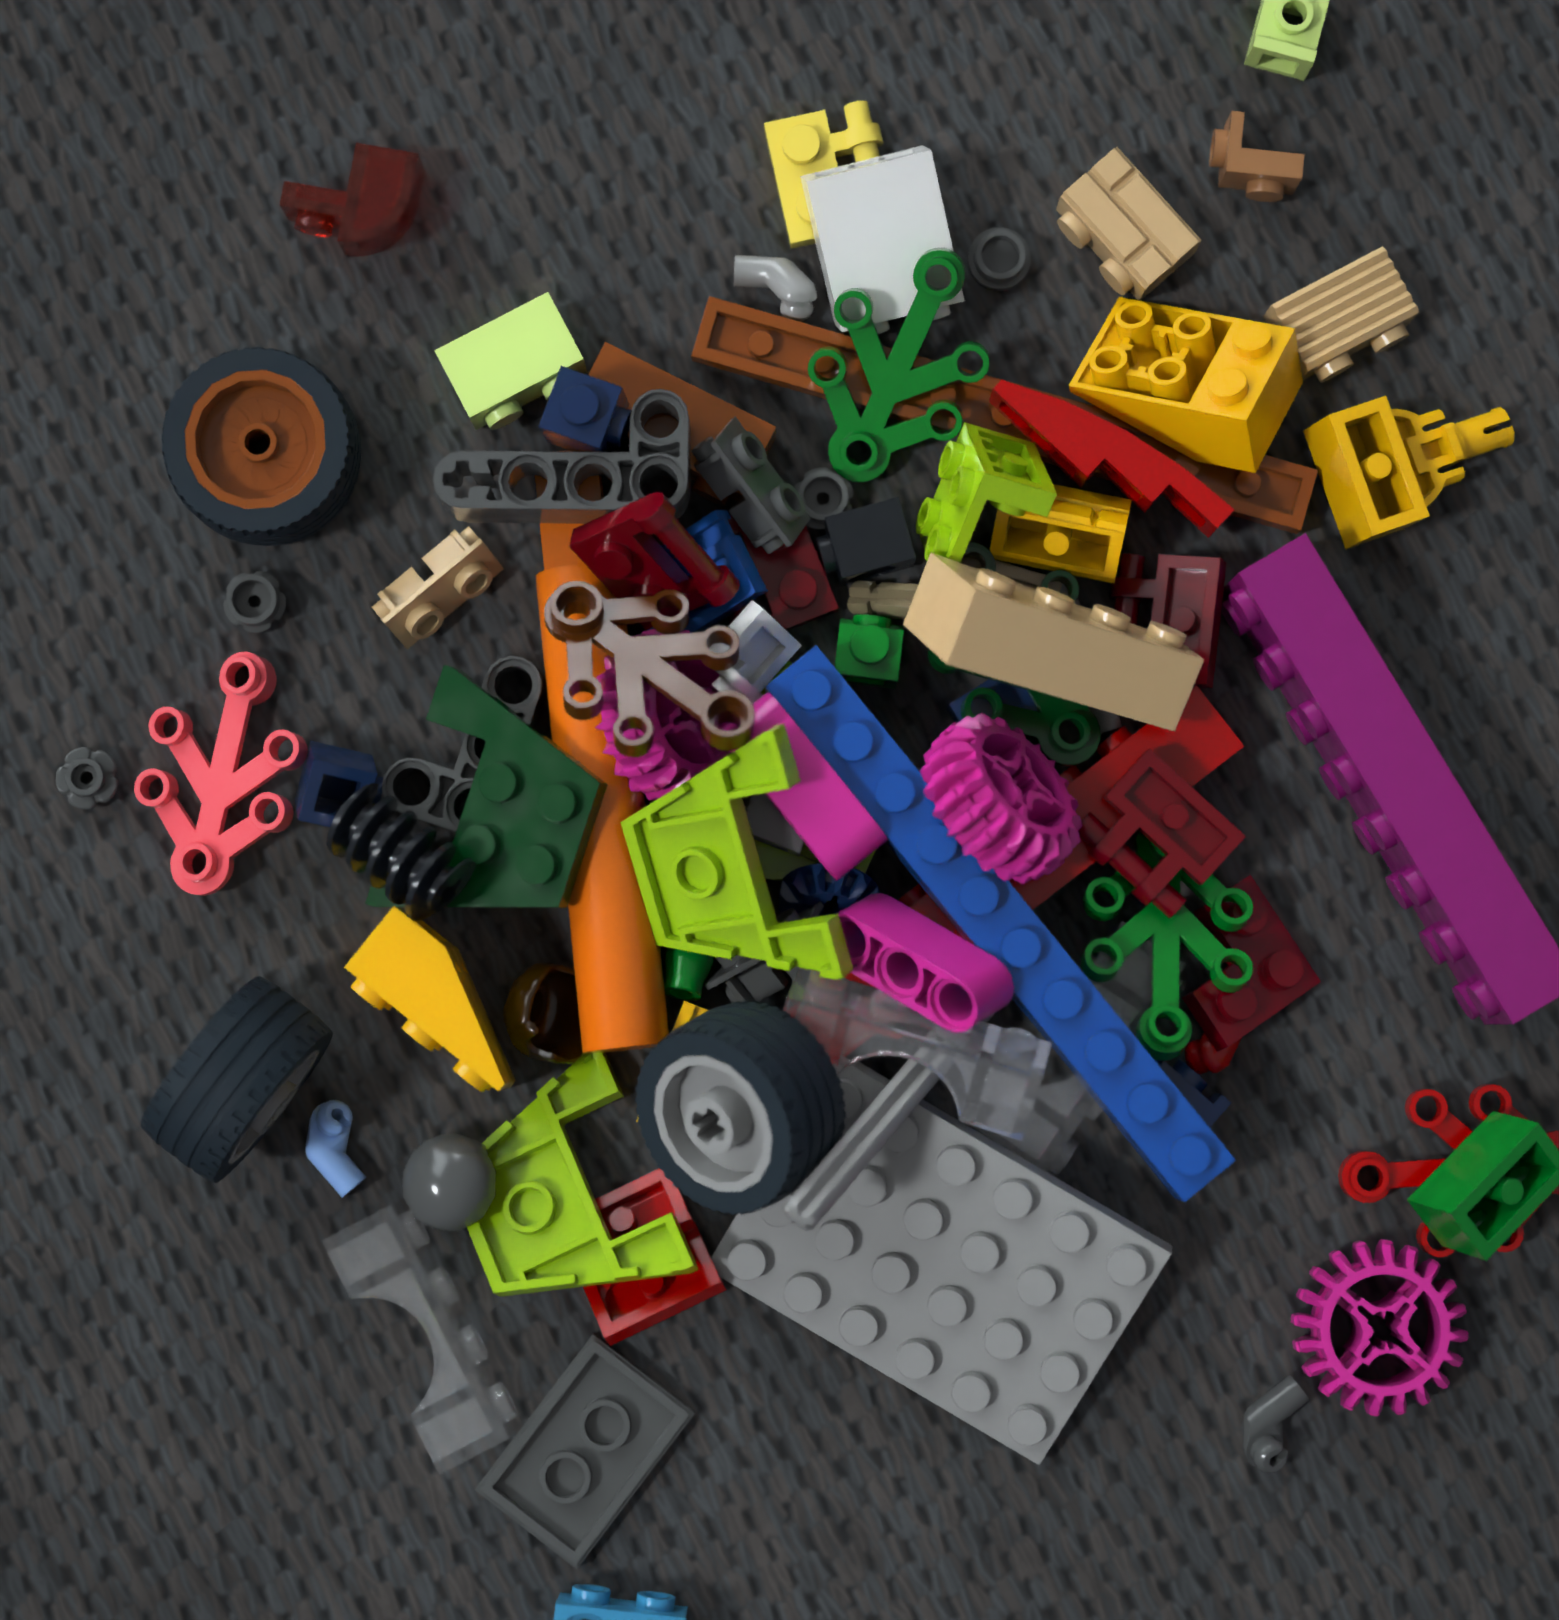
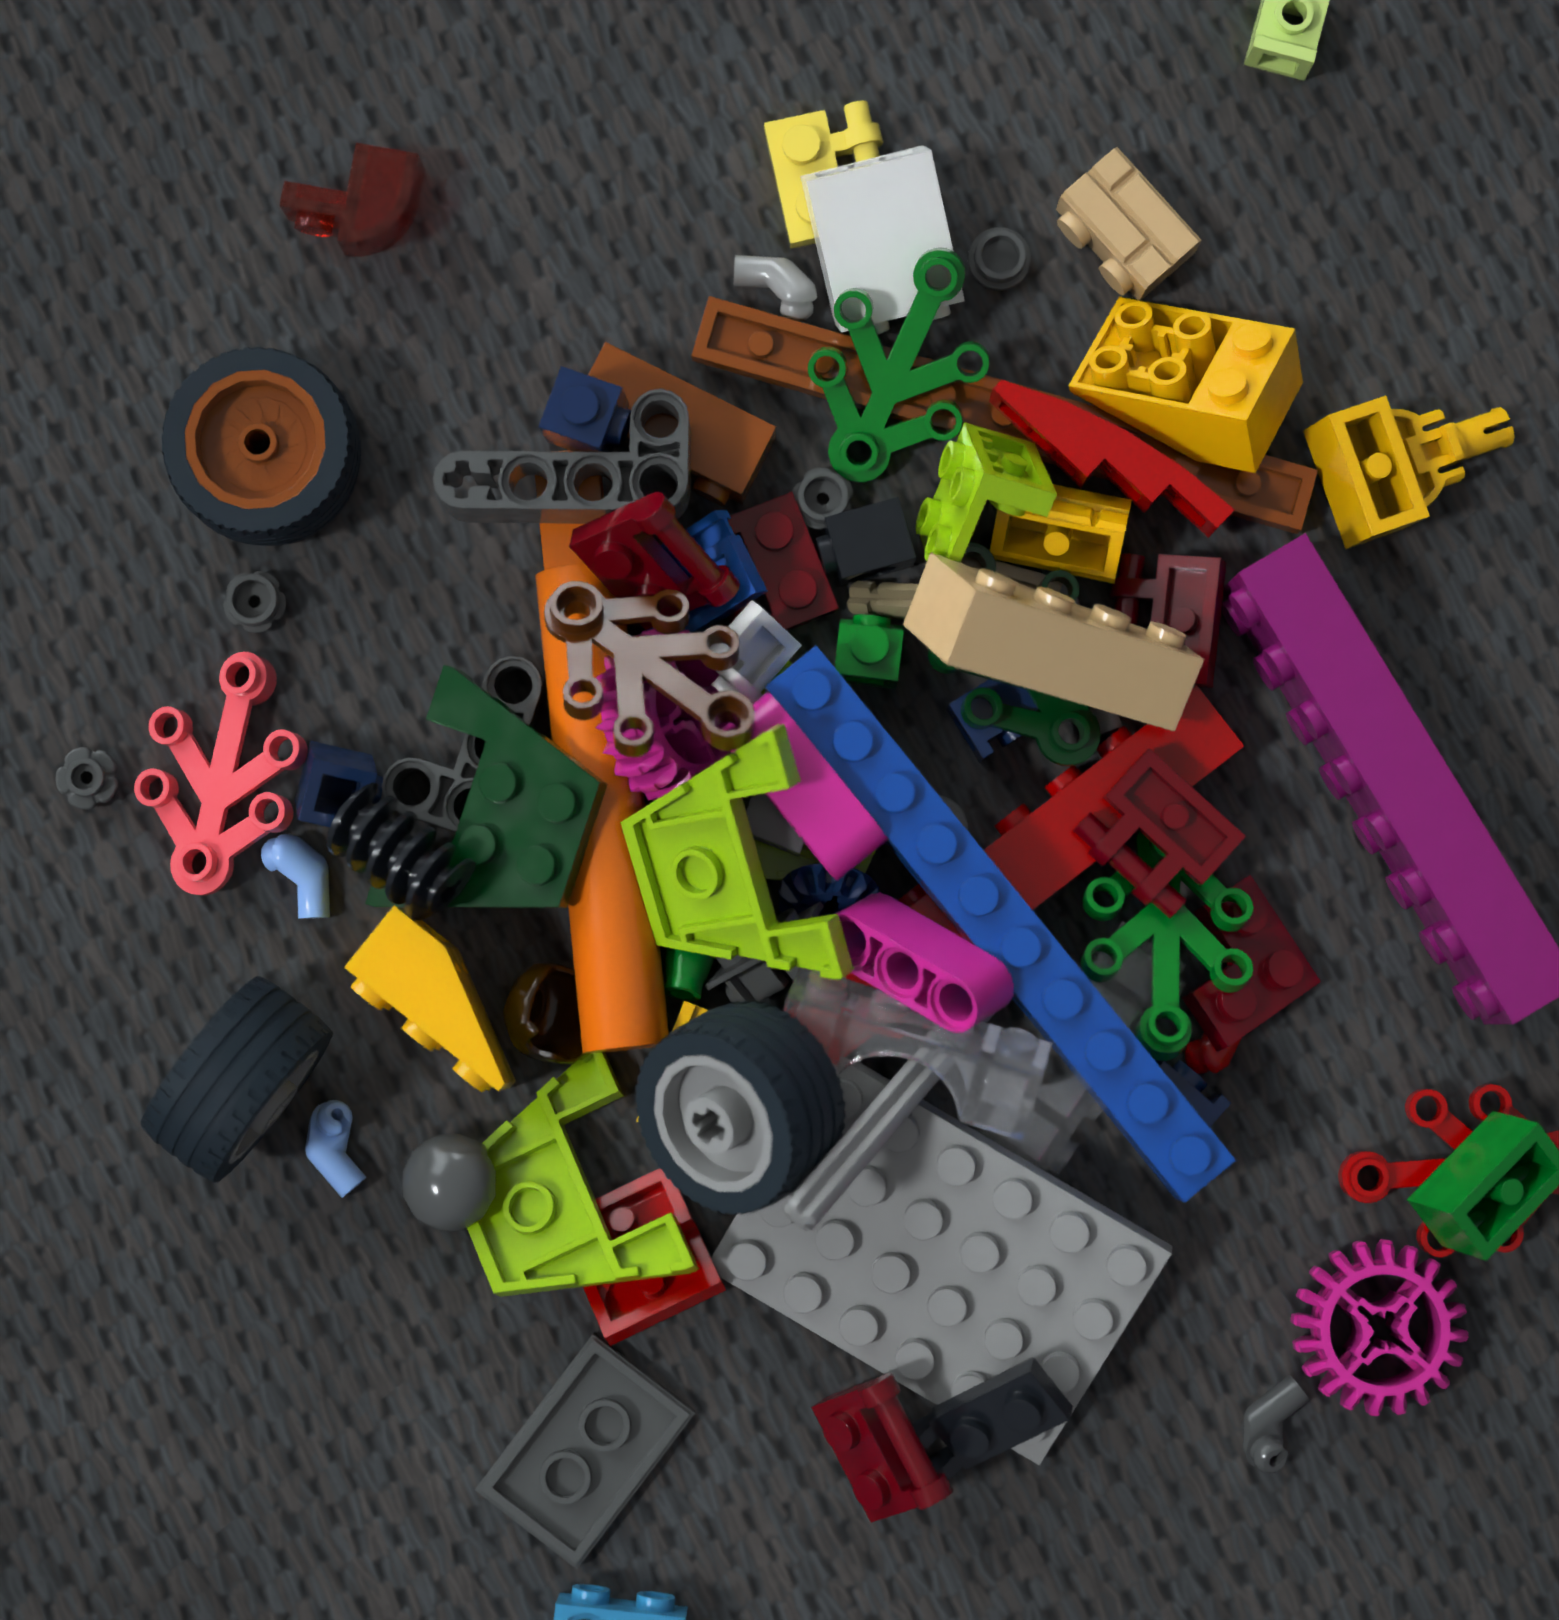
clear arch [322,1201,518,1475] -> none
tan hinge [372,526,504,649] -> none
yellowish green brick [434,292,587,430] -> none
dark grey hinge [691,416,811,554] -> none
dark pink gear [920,713,1082,884] -> none
medium nougat bracket [1209,111,1305,202] -> none
tan brick [1263,246,1419,383] -> none
none -> light blue arm [261,834,330,919]
none -> dark red plate [811,1373,954,1522]
none -> black hinge [911,1358,1073,1480]

